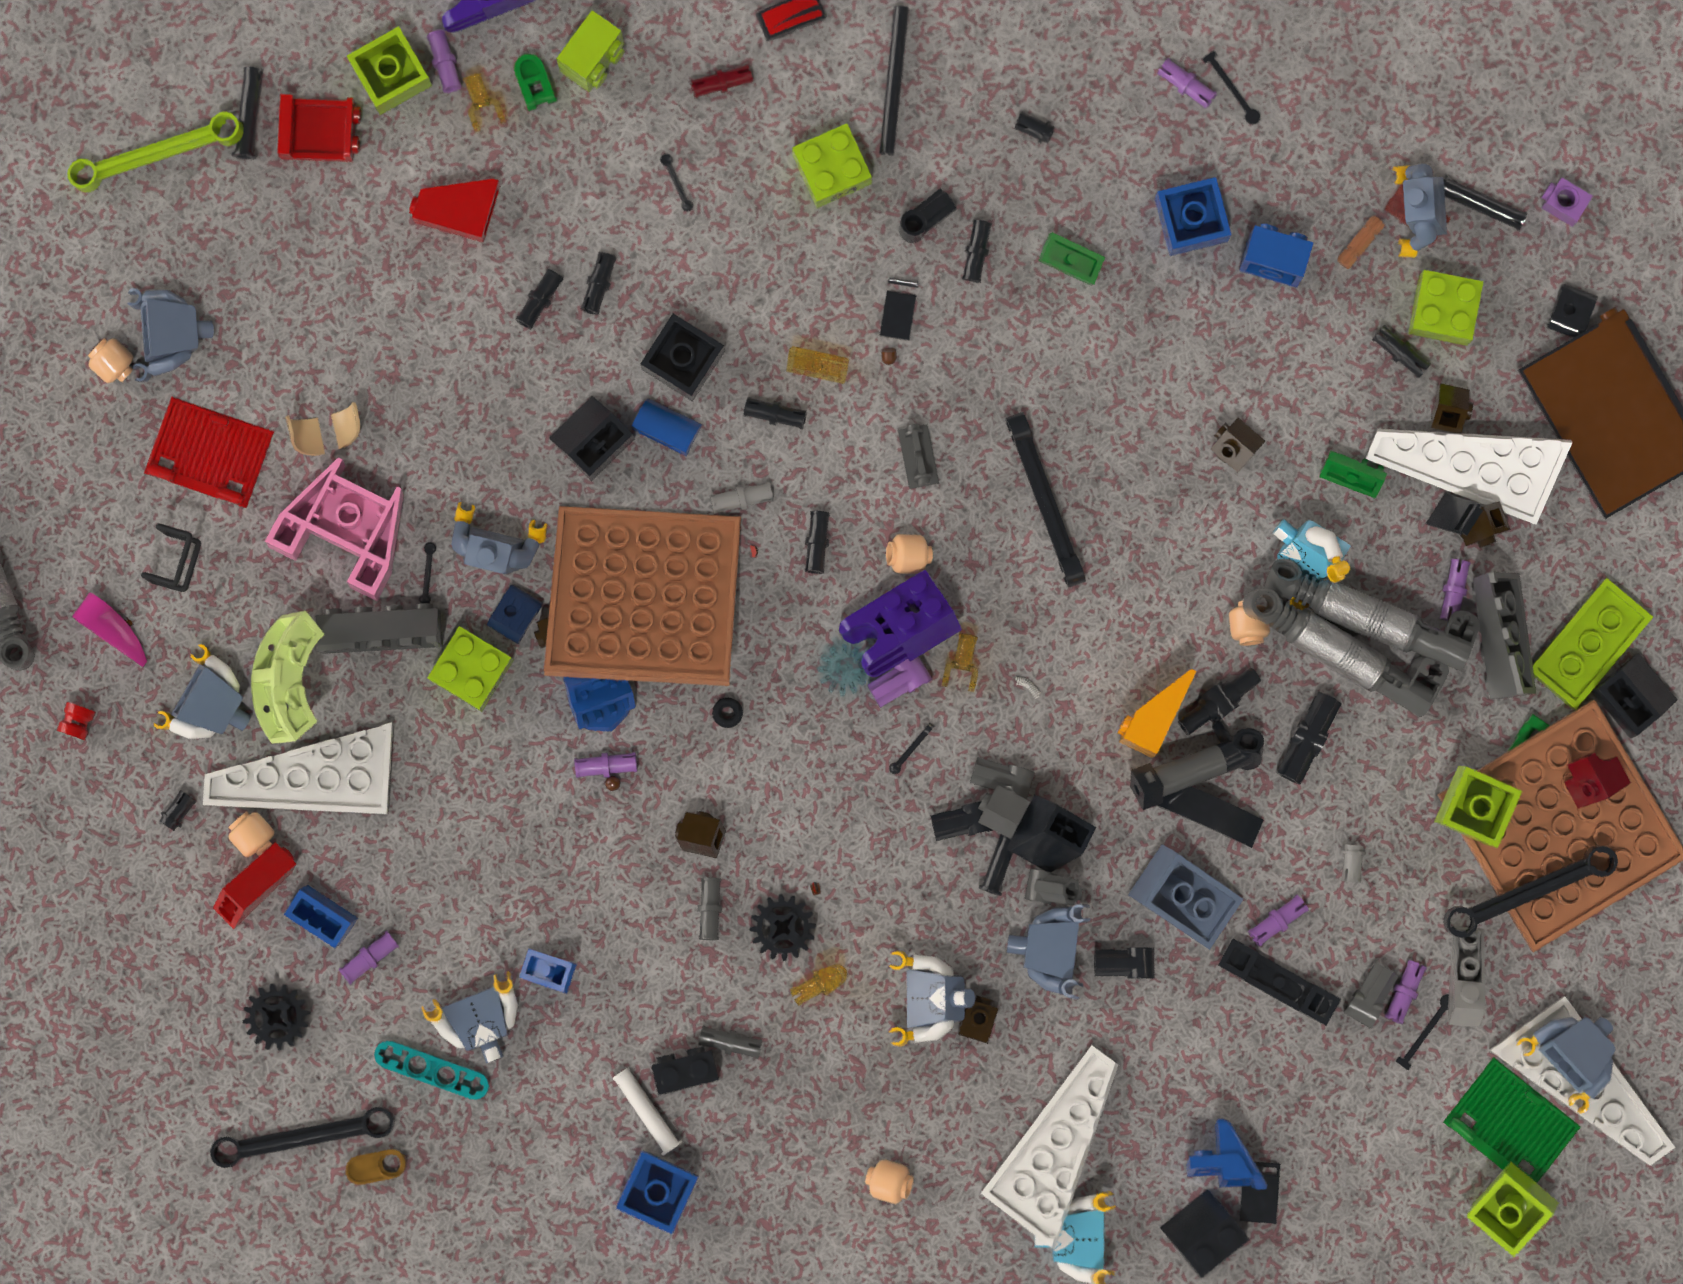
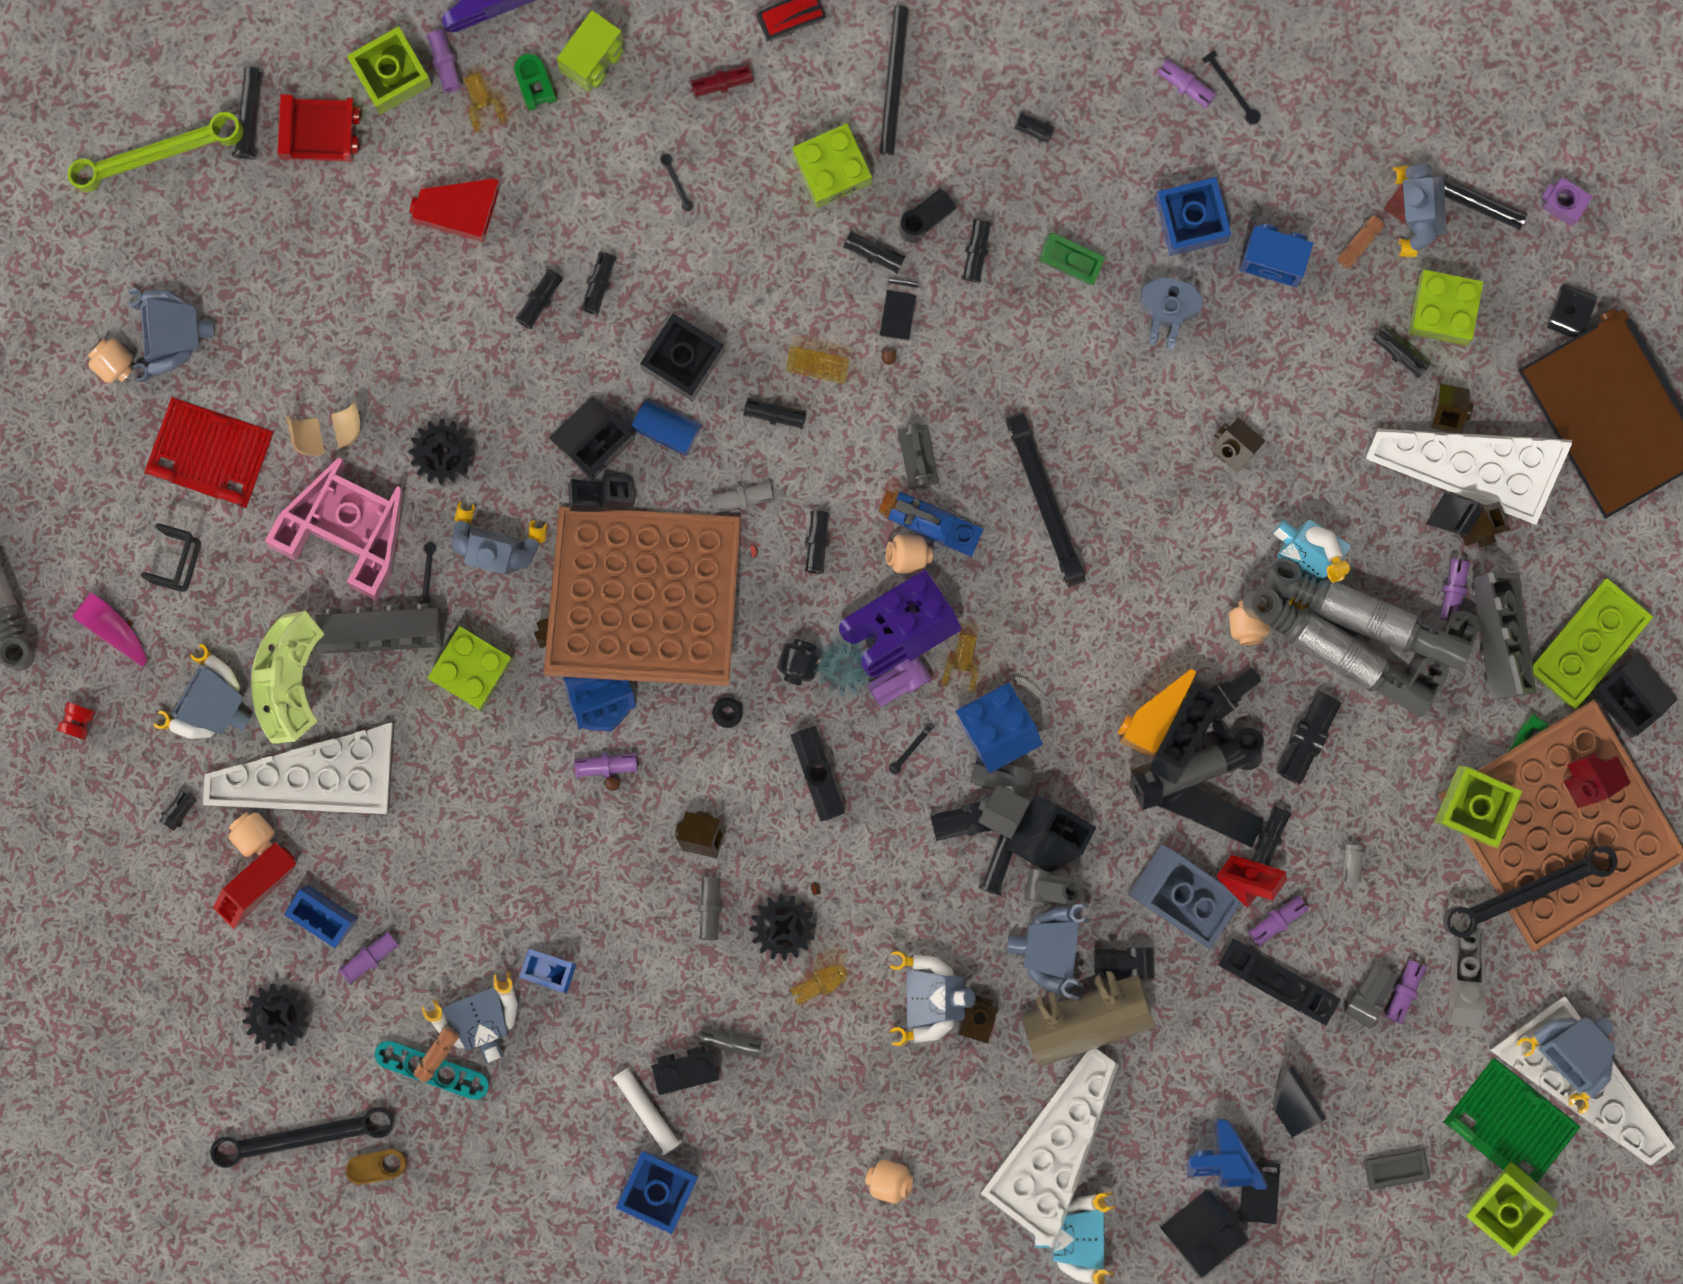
dark blue piece [487,584,543,644] -> none
green plate [1319,450,1387,499] -> none
black piece [1395,994,1449,1070] -> none
none -> black gear [408,419,476,486]
none -> nougat axle [414,1027,459,1082]
none -> black slope [568,475,635,512]
none -> black head [777,638,821,686]
none -> black piece [790,726,845,822]
none -> black pin [843,230,906,274]
none -> blue plate [878,490,983,558]
none -> blue brick [955,682,1043,774]
none -> dark tan piece [1022,972,1156,1067]
none -> sand blue hinge [1139,277,1203,350]
none -> black brick [1149,683,1223,785]
none -> red slope [1217,855,1287,908]
none -> black pin [1251,807,1292,866]
none -> black slope [1272,1065,1327,1138]
none -> dark grey tile [1363,1148,1430,1190]

